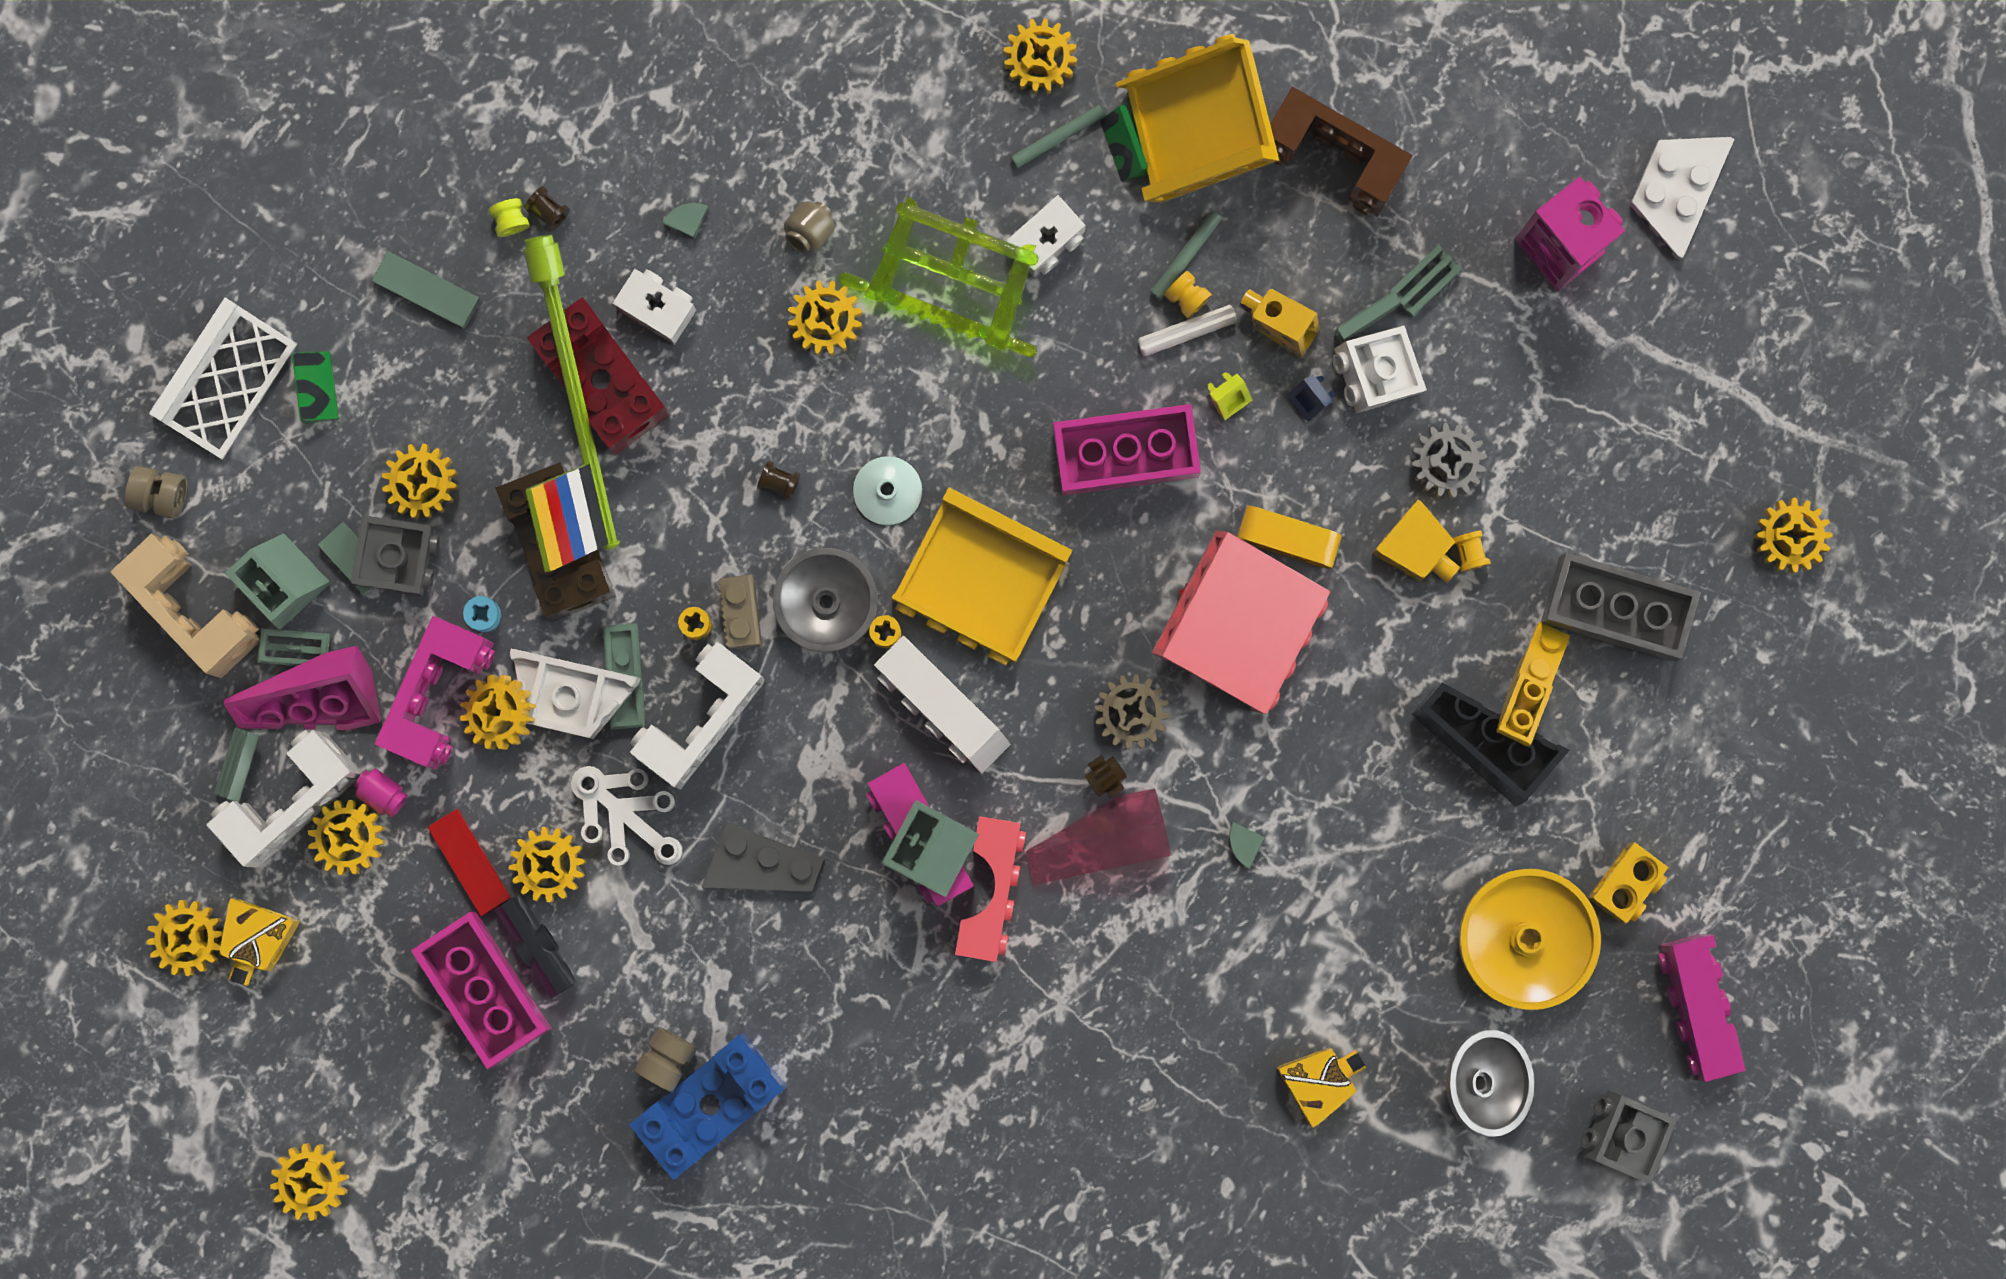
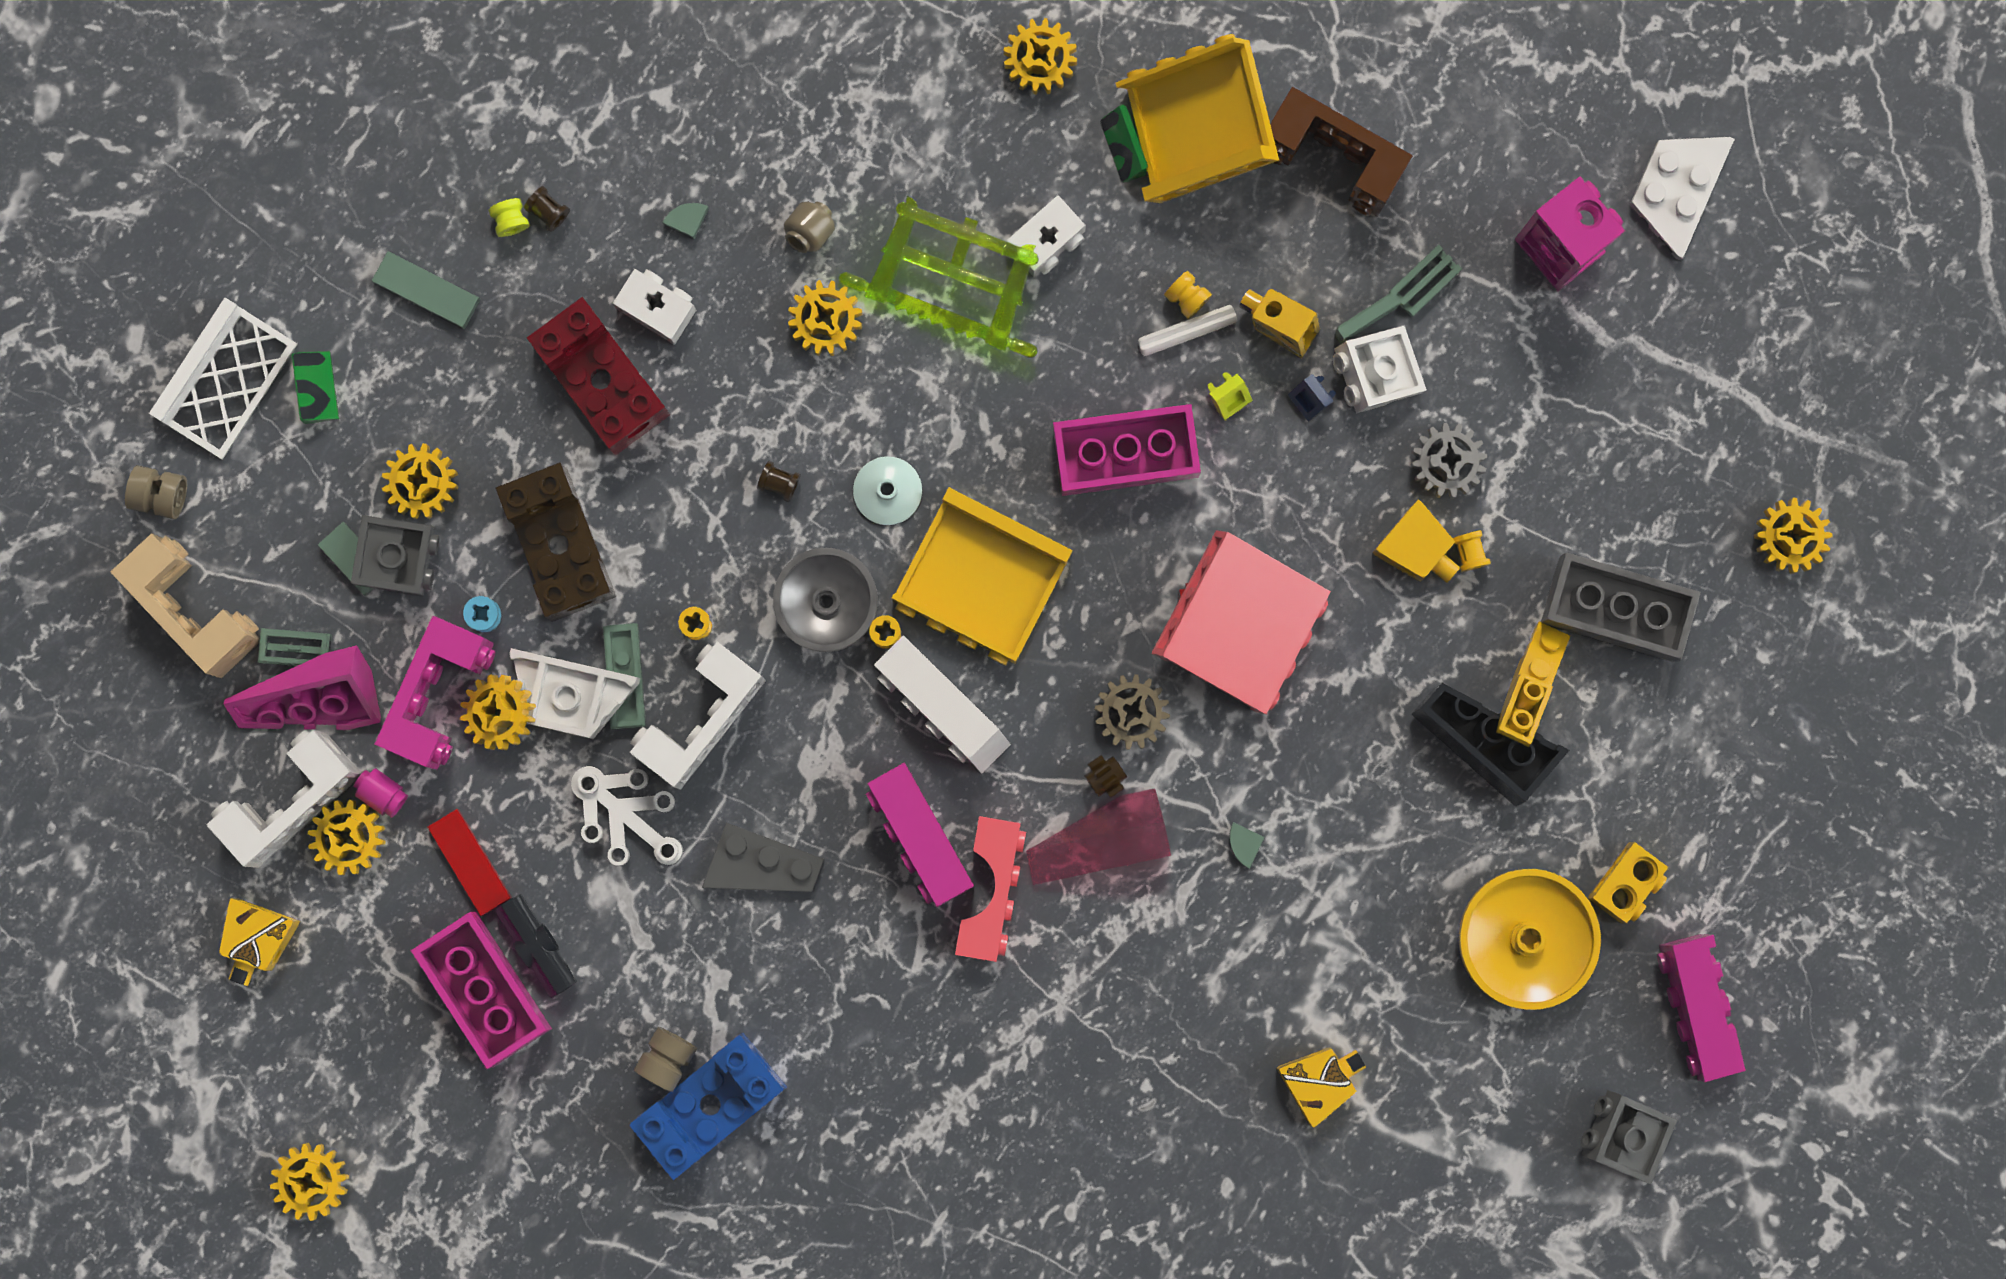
yellow gear [146,900,223,976] -> none
sand green tile [214,728,259,802] -> none
sand green slope [225,533,331,630] -> none
yellow gear [509,826,586,902] -> none
flag [523,234,620,572] -> none
dark tan brick [717,575,762,651] -> none
sand green slope [882,800,979,897] -> none
sand green bar [1011,104,1105,168] -> none
sand green bar [1150,210,1222,300] -> none
yellow beam [1237,506,1342,569] -> none
flat silver dish [1446,1030,1534,1137] -> none

